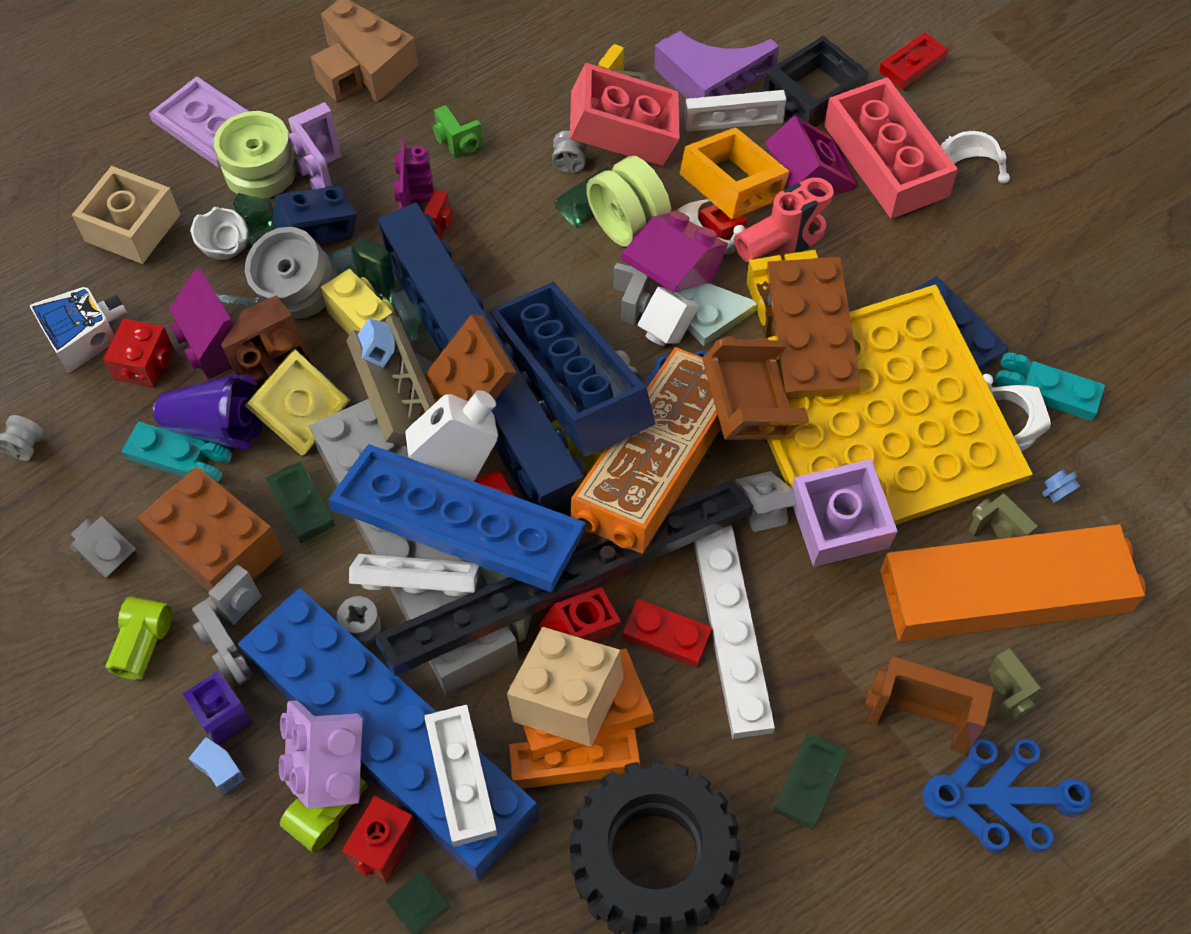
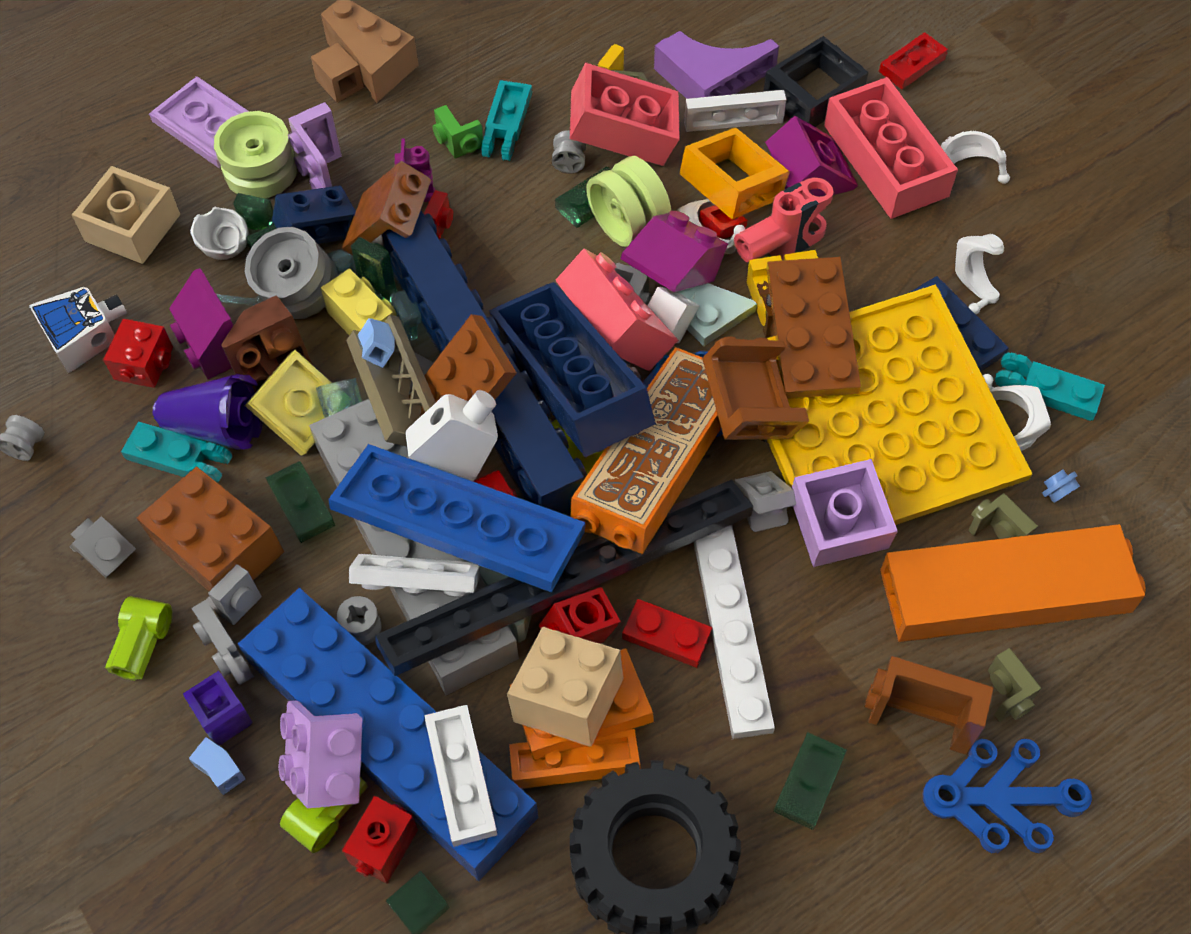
none -> clear light blue plate [316,378,362,418]
none -> dark orange panel [342,161,431,266]
none -> teal hinge [481,80,532,161]
none -> coral wedge [556,248,679,371]
none -> white helmet [955,234,1004,315]

